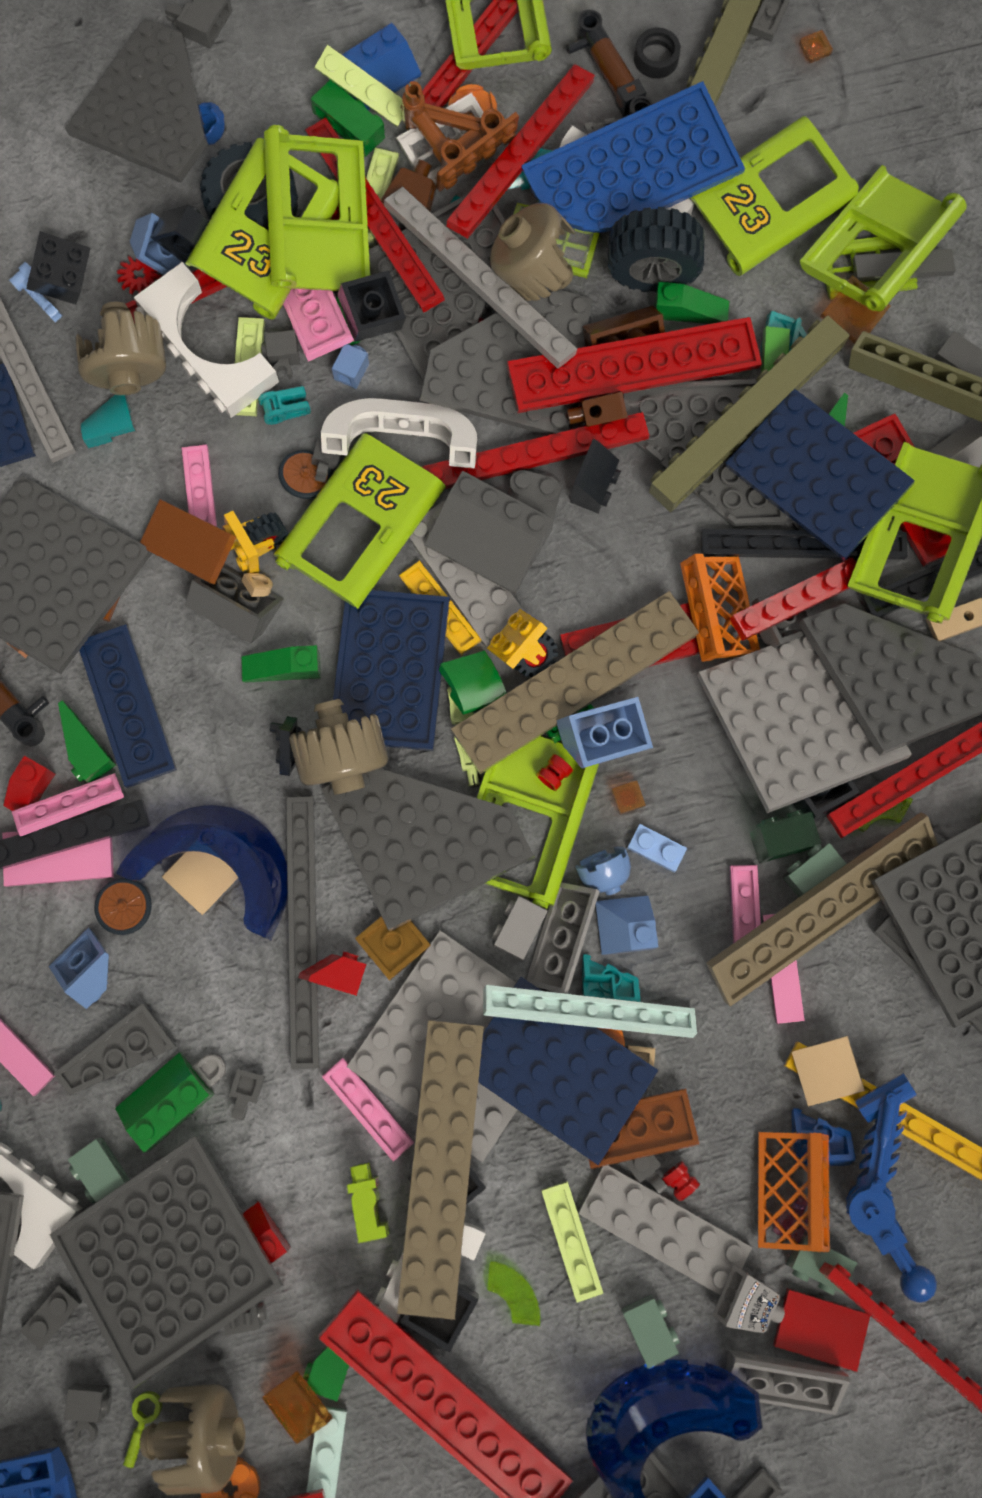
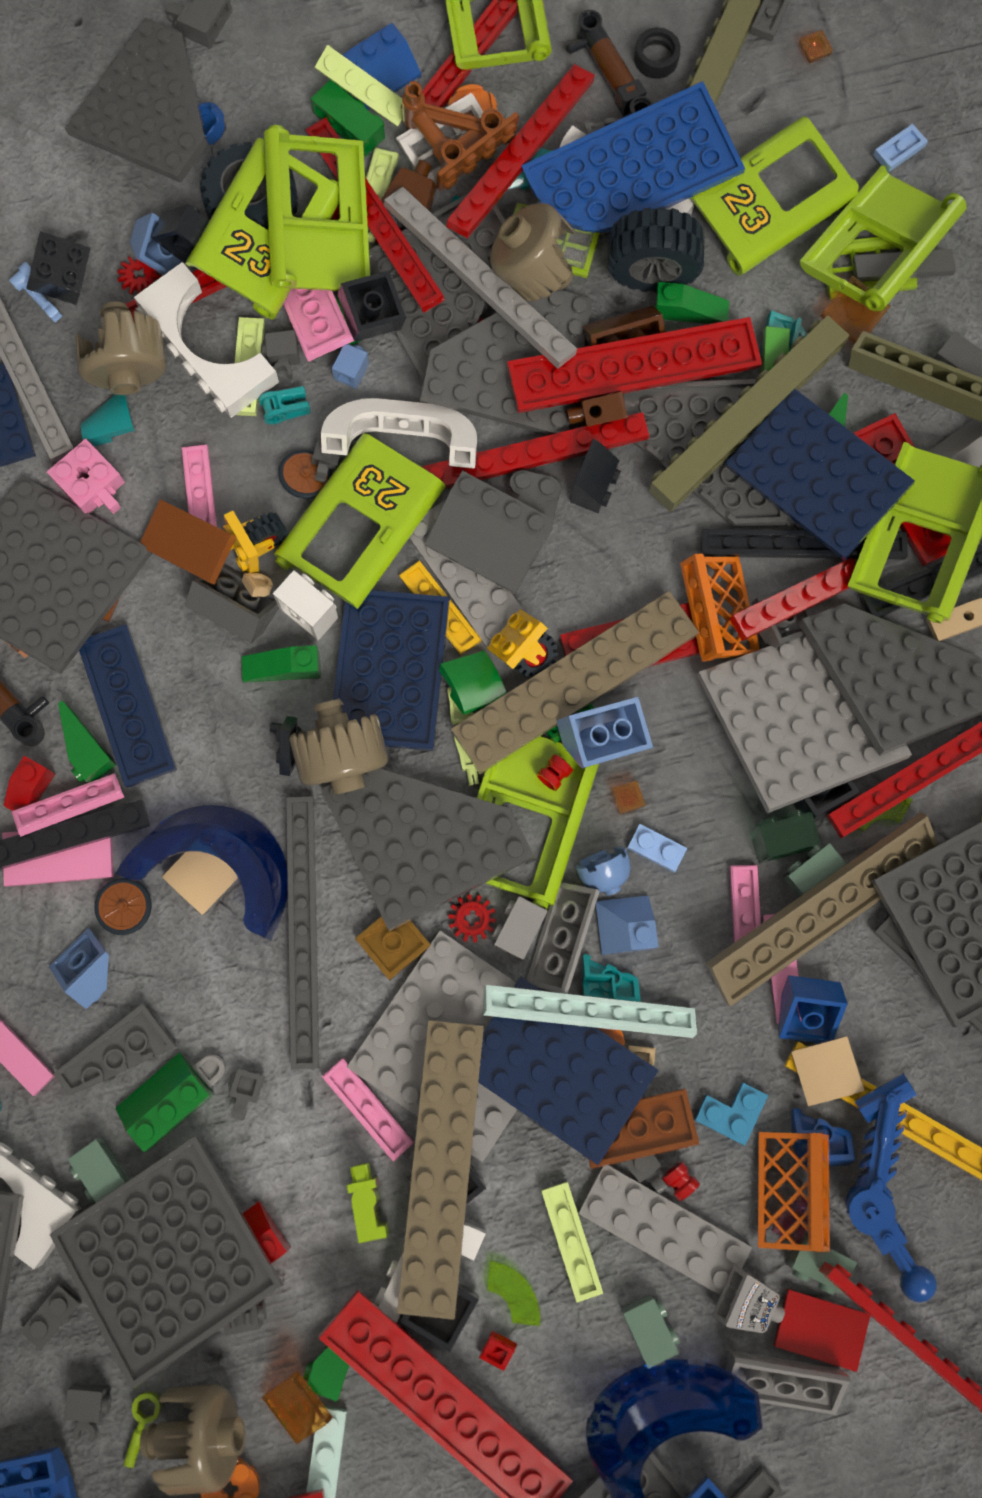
red slope [298,951,367,996] -> none
none -> bright pink hinge [47,439,125,514]
none -> white brick [273,571,338,640]
none -> red gear [448,894,496,943]
none -> red tile [479,1331,517,1371]
none -> dark azure plate [694,1083,768,1146]
none -> blue slope [778,975,848,1043]
none -> light blue plate [873,124,928,173]

